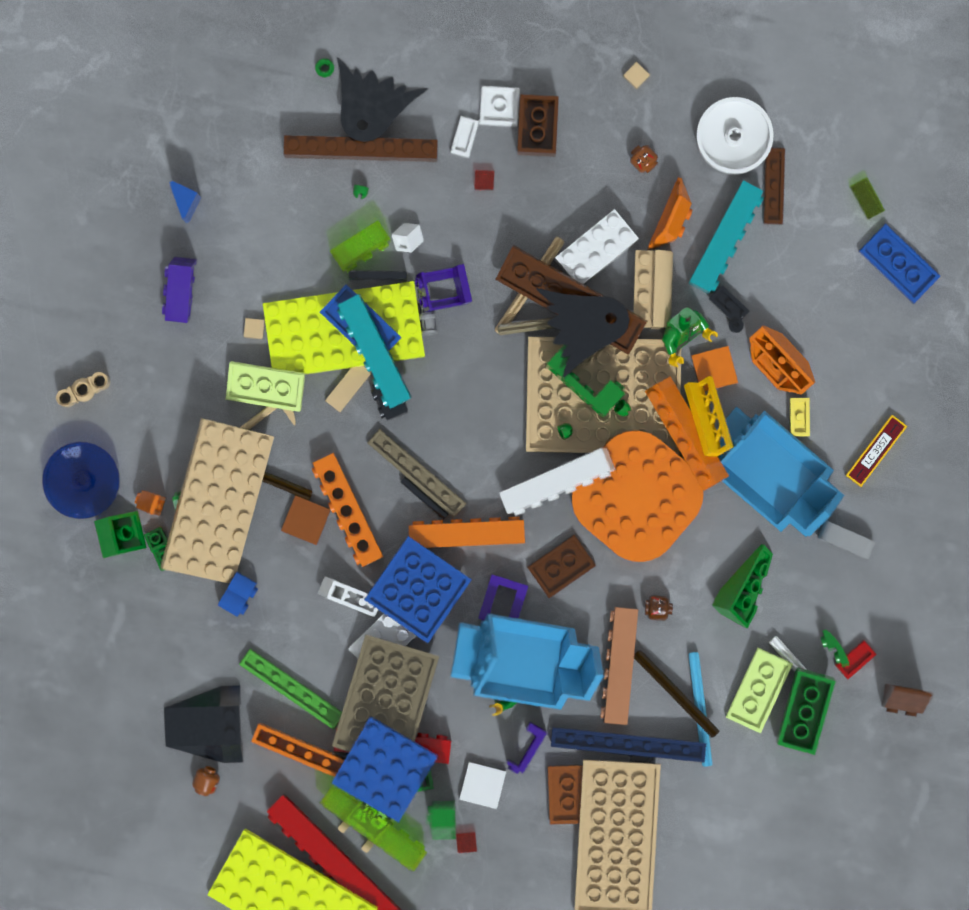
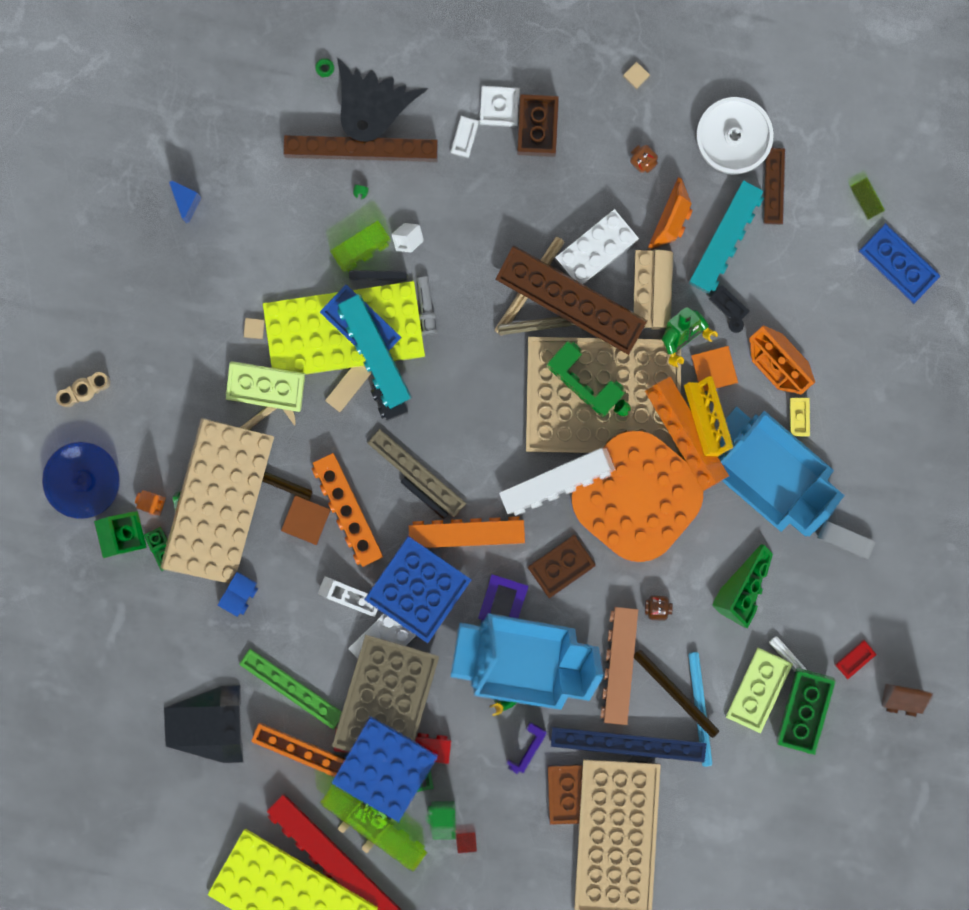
dark purple wedge [162,257,197,323] -> none
dark orange head [192,766,220,796] -> none
dark purple panel [415,264,472,313] -> none
white tile [459,762,506,809] -> none
clear red tile [475,170,494,191] -> none
black piece [536,288,630,379] -> none
green hinge [557,423,573,440] -> none
green slope [820,630,849,668] -> none
tile [845,415,907,487] -> none

